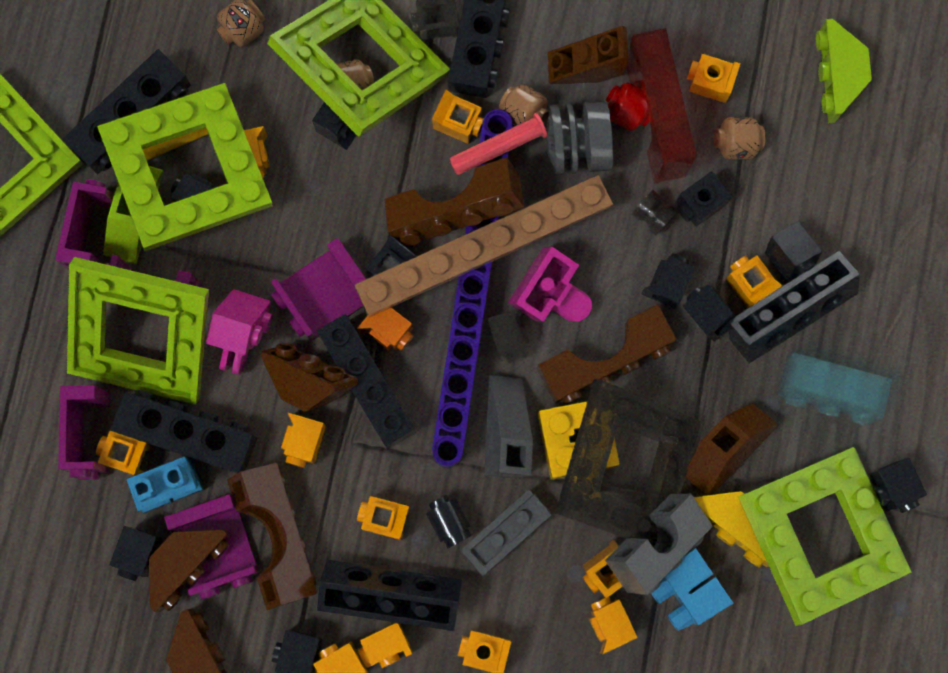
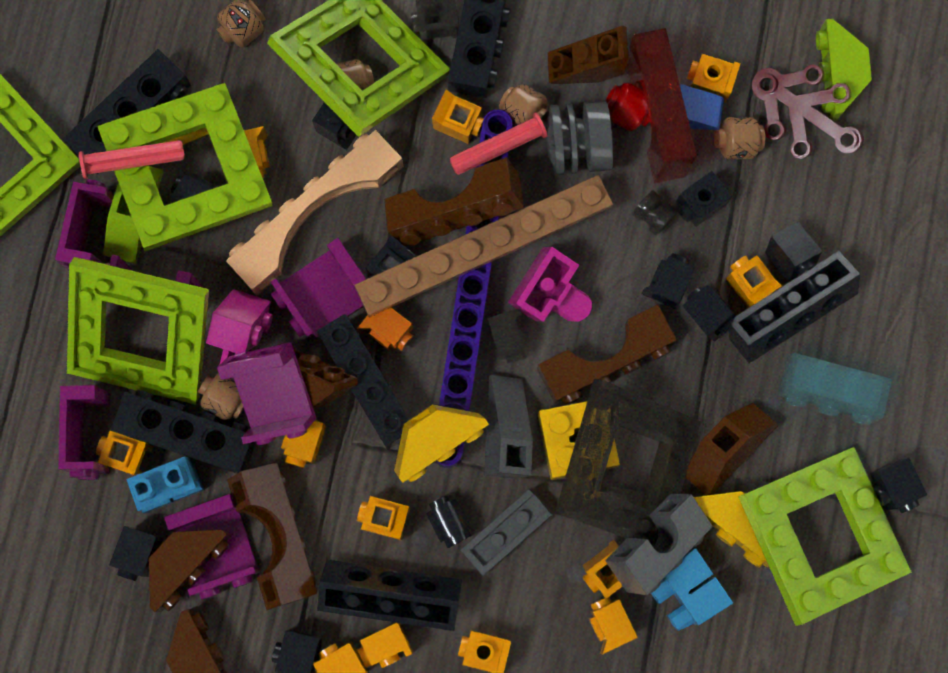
none -> coral axle [79,140,185,179]
none -> medium nougat head [198,373,244,421]
none -> magenta panel [217,342,317,445]
none -> light nougat arch [226,130,404,296]
none -> yellow slope [394,404,489,483]
none -> blue slope [655,84,724,130]
none -> plant [752,65,864,159]

